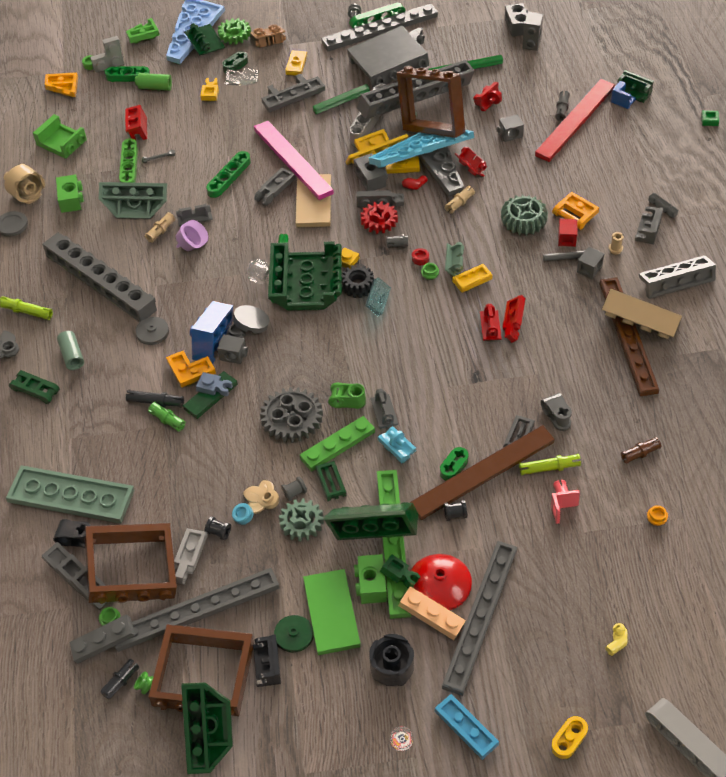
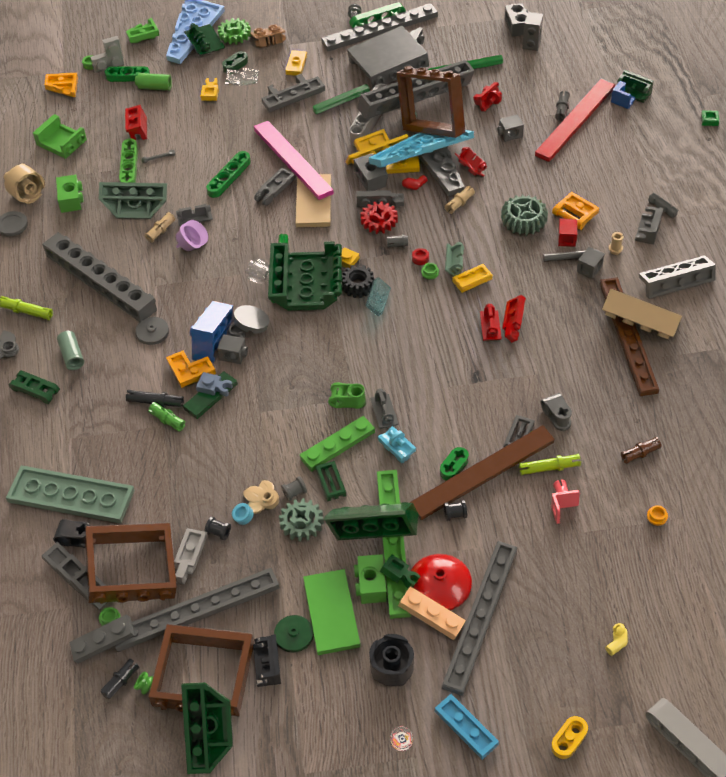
dark grey gear [260,387,323,443] -> none

